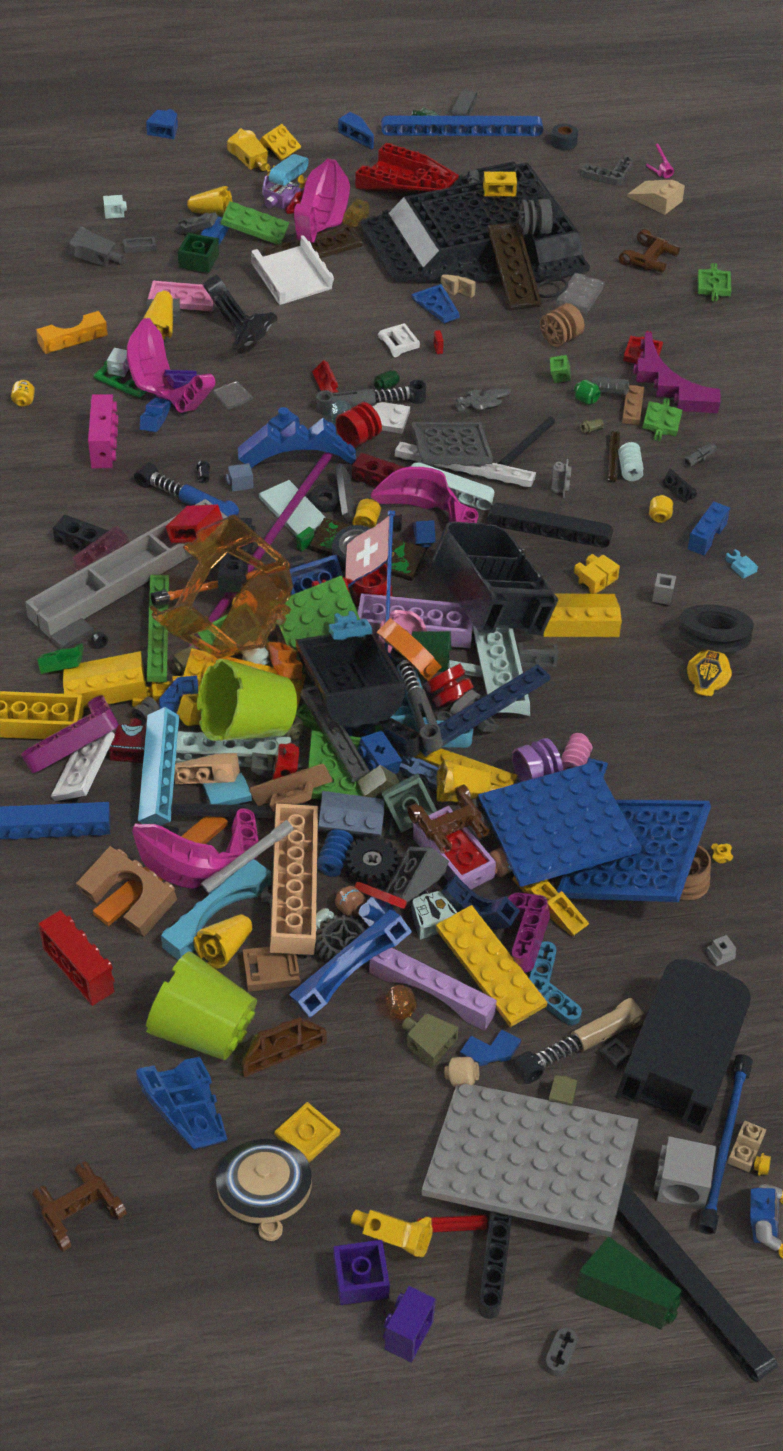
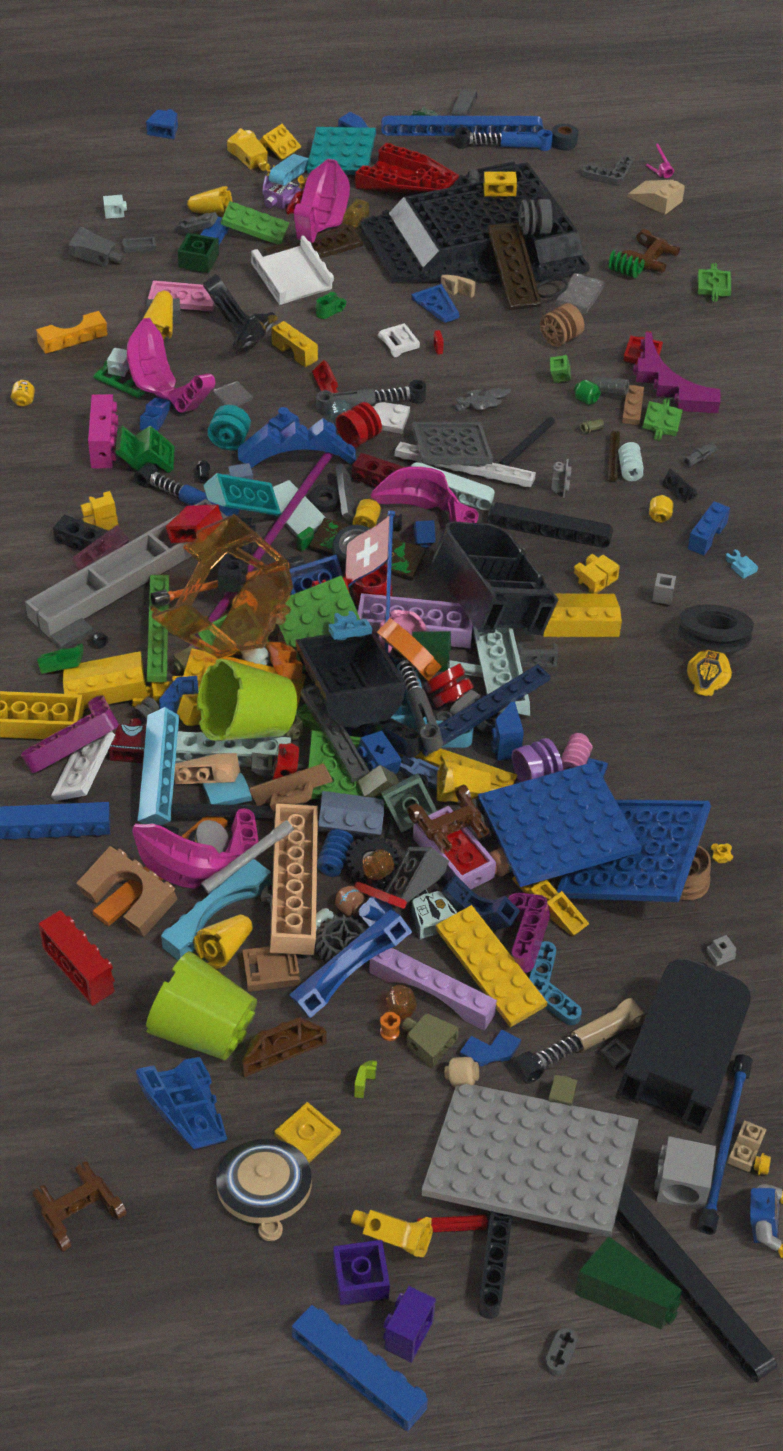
dark purple plate [164,370,199,389] -> none
dark green brick [374,370,400,391] -> none
none -> yellow hips [80,491,119,530]
none -> green bracket [115,425,175,473]
none -> light grey piece [188,820,229,854]
none -> teal slope [203,473,281,516]
none -> teal wheel [207,405,251,451]
none -> yellow arch [271,321,318,368]
none -> blue brick [292,1305,428,1432]
none -> teal plate [307,127,376,175]
none -> green piece [316,291,346,319]
none -> lime slope [354,1060,377,1098]
none -> clear orange head [363,849,394,880]
none -> orange bush [380,1012,400,1041]
none -> piece [454,127,553,151]
none -> blue slope [491,702,524,761]
none -> green piece [608,249,645,278]

